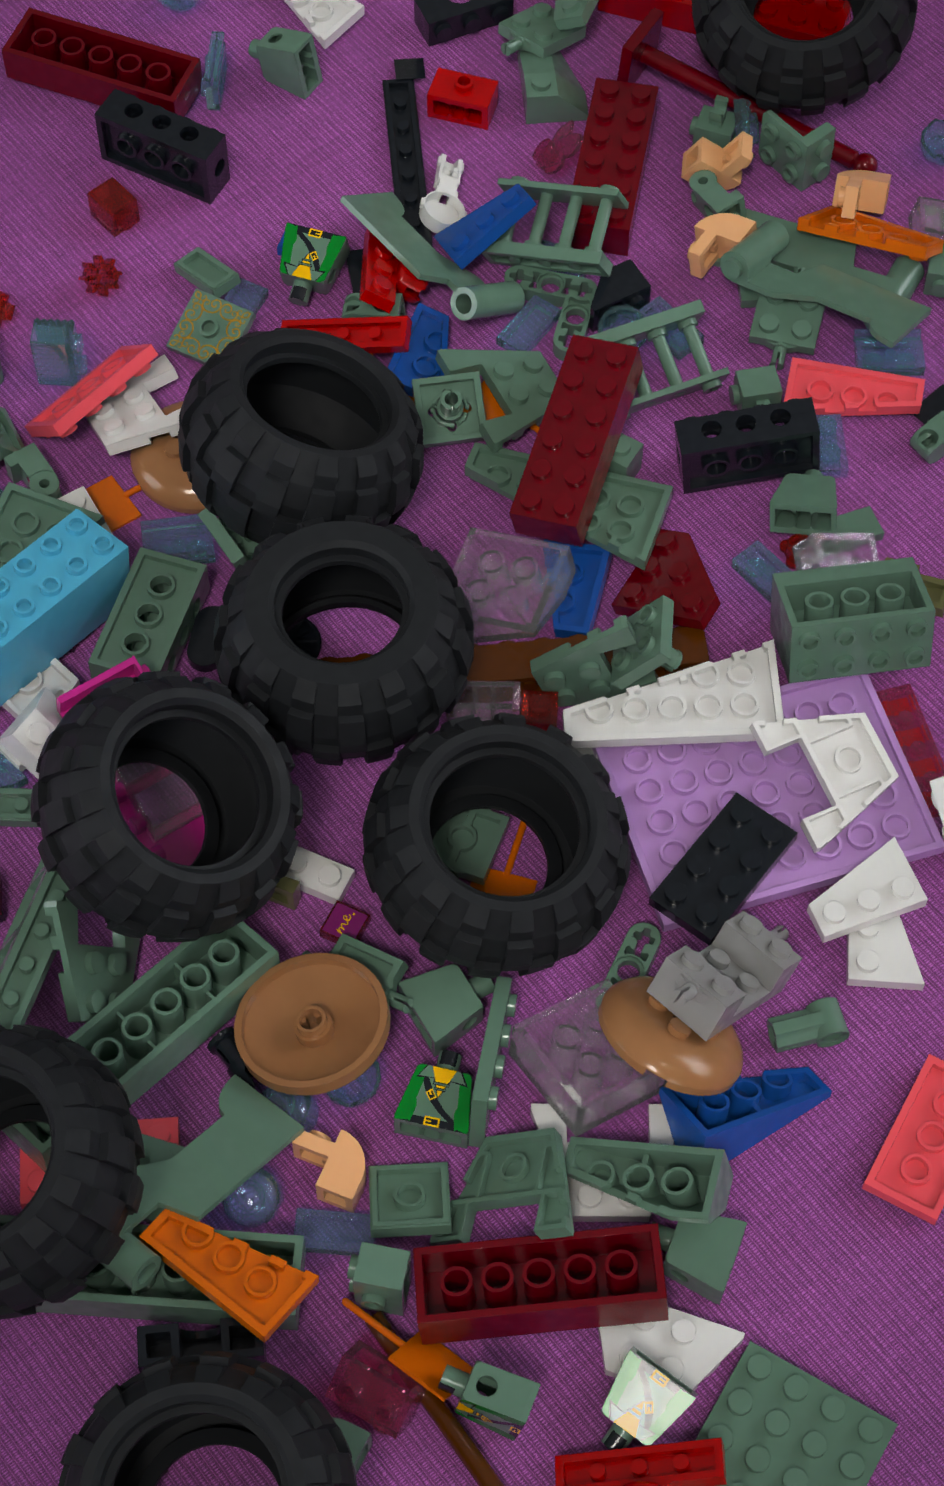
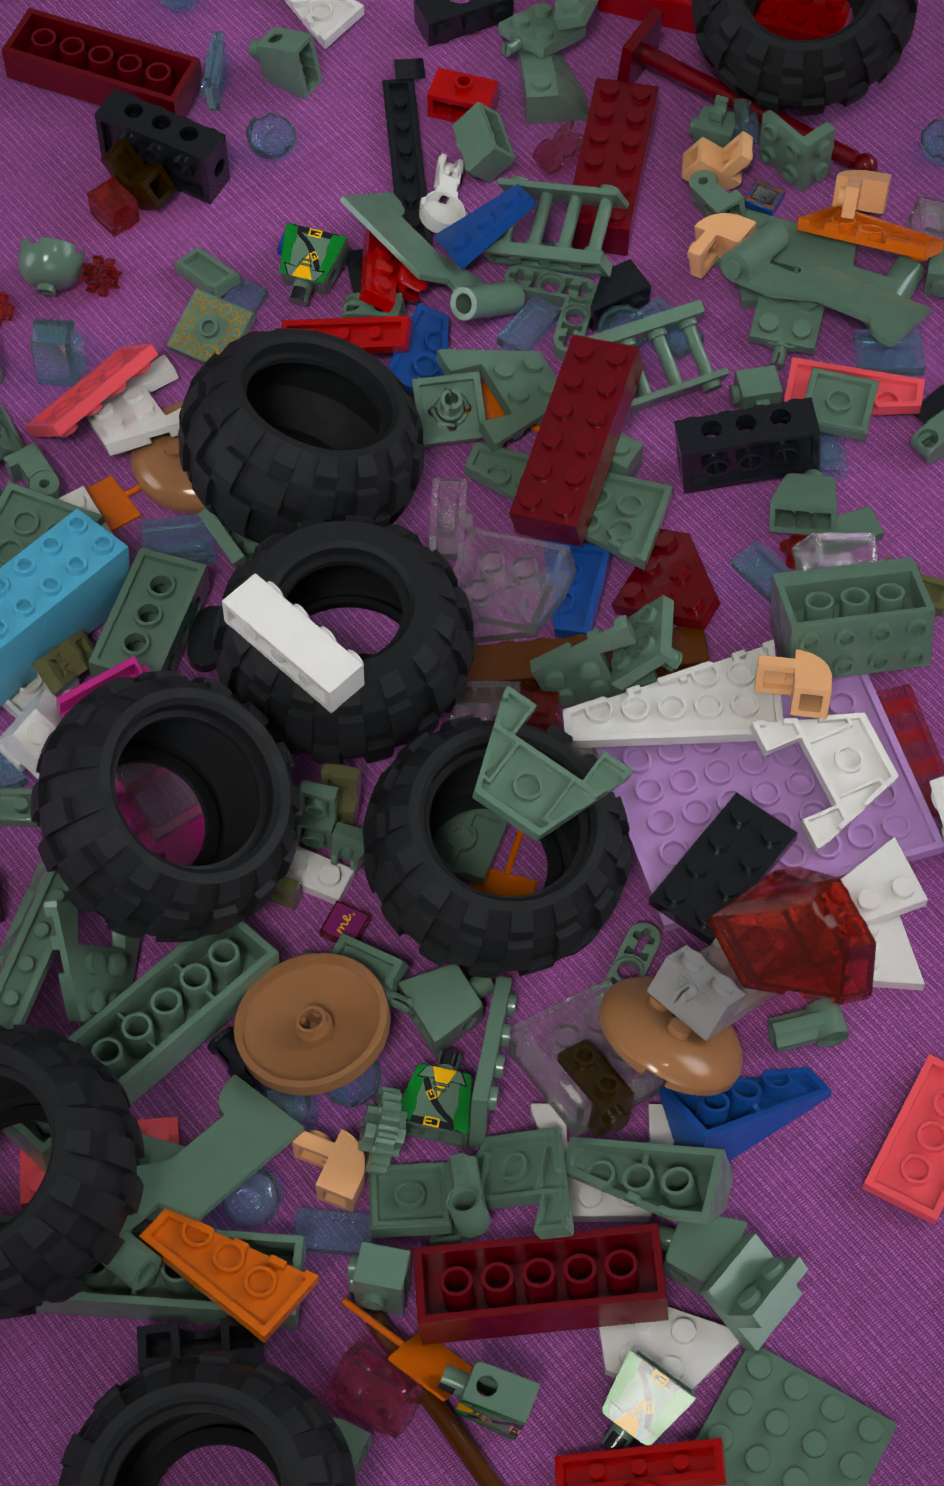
none -> sand green cylinder [18,237,85,296]
none -> olive slope [32,629,95,694]
none -> dark brown brick [100,139,177,210]
none -> white brick [222,573,365,713]
none -> clear light blue hair [246,112,297,162]
none -> sand green slope [296,780,339,849]
none -> olive slope [321,763,361,827]
none -> sand green tile [331,822,364,871]
none -> sand green gear [358,1086,407,1175]
none -> clear brick [429,478,473,561]
none -> sand green piece [443,1152,491,1238]
none -> sand green brick [452,102,516,183]
none -> sand green wing [472,686,634,842]
none -> dark brown bracket [557,1039,635,1138]
none -> sand green bracket [699,1233,809,1352]
none -> clear red wedge [707,867,876,1005]
none -> tile [744,179,786,216]
none -> light nougat brick [754,649,832,719]
none -> sand green tile [805,367,879,441]

